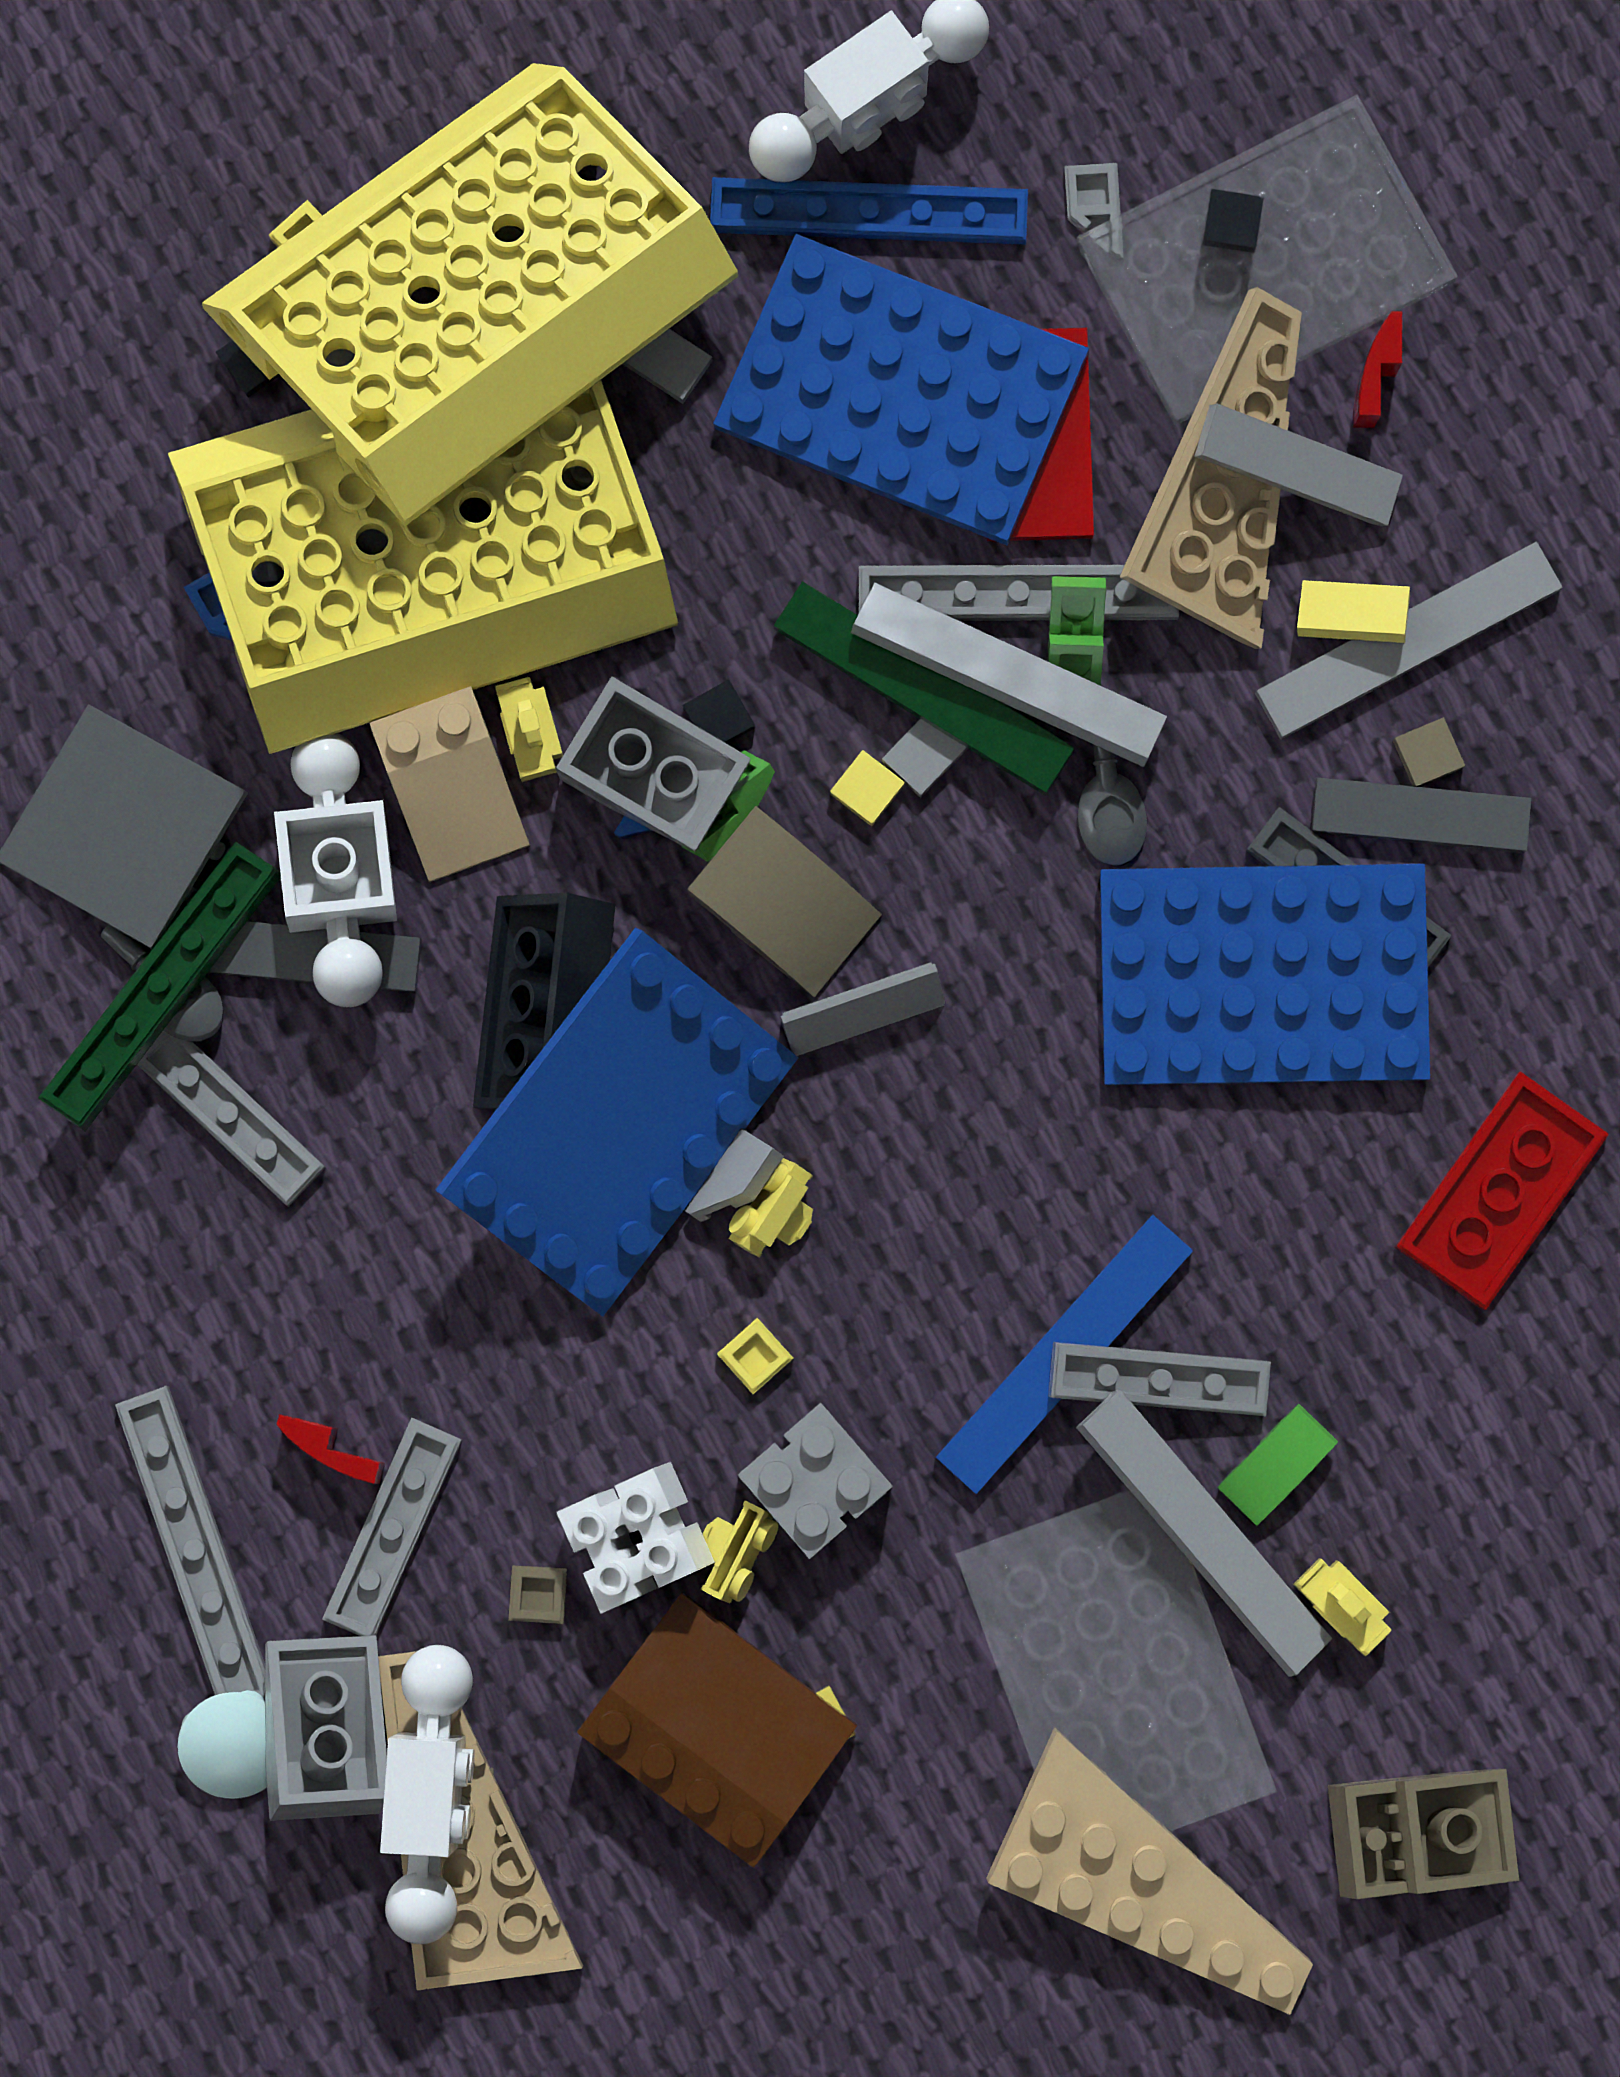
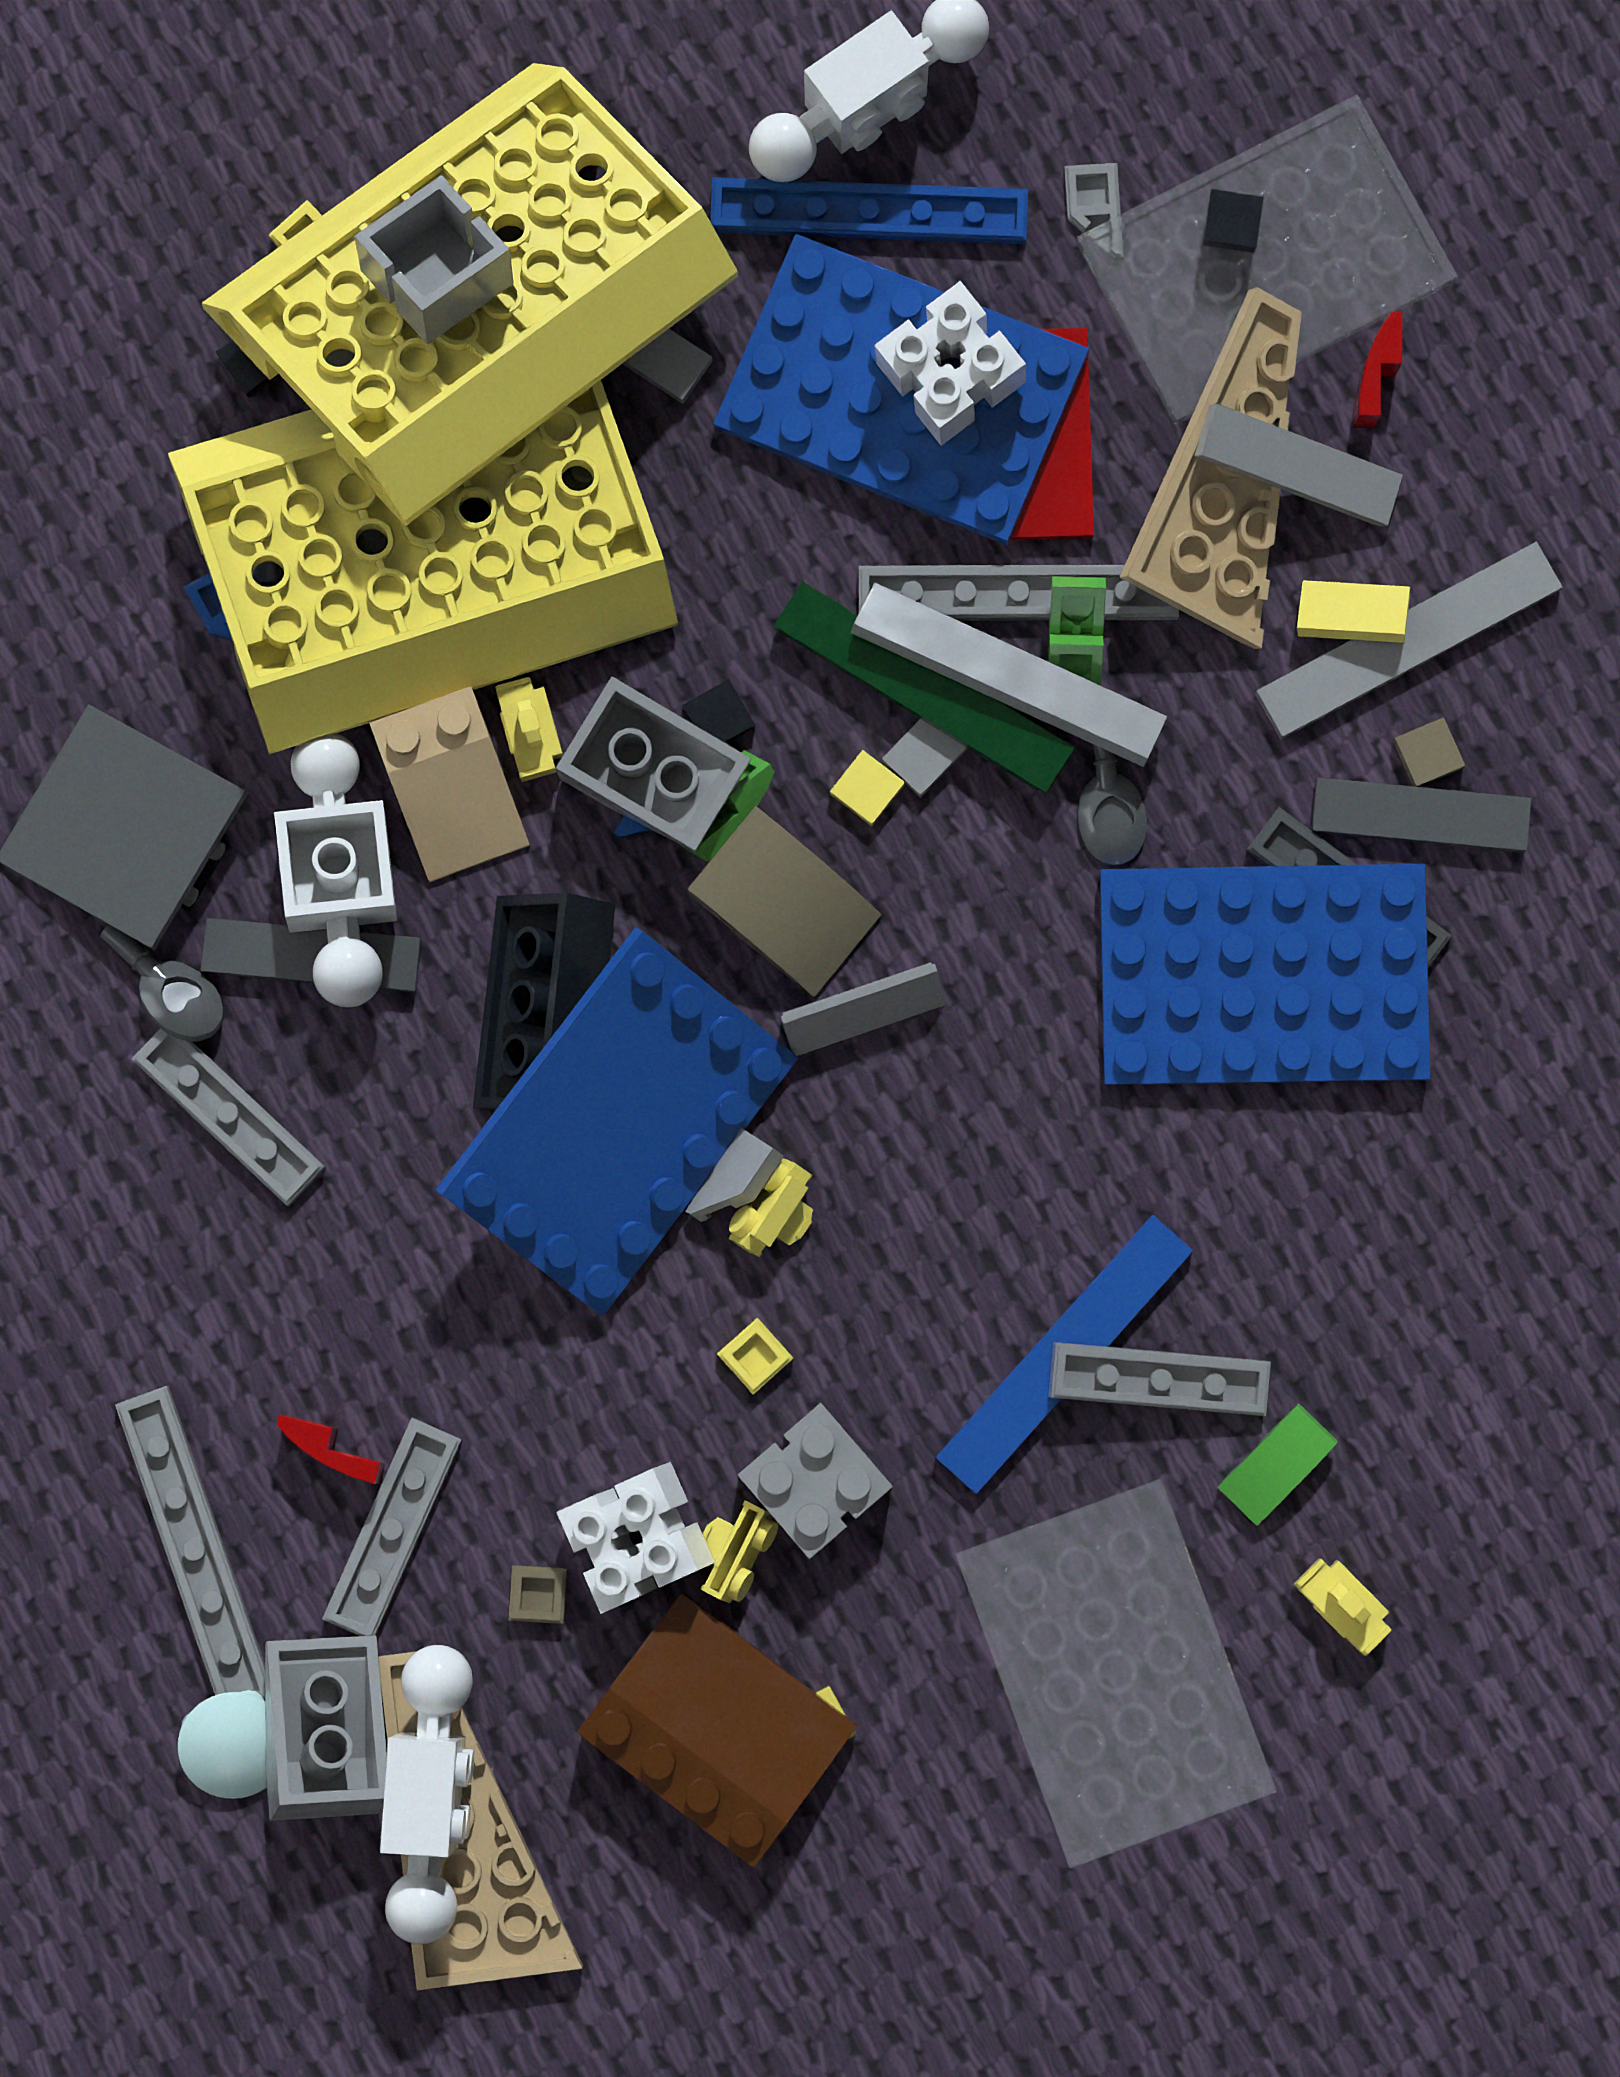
dark green tile [38,842,281,1132] -> none
tan wing [986,1727,1313,2014] -> none
light grey tile [1076,1389,1332,1677] -> none
dark tan slope [1328,1769,1519,1899] -> none
red tile [1395,1071,1609,1311] -> none
none -> light grey piece [354,175,514,345]
none -> white brick [874,281,1026,446]

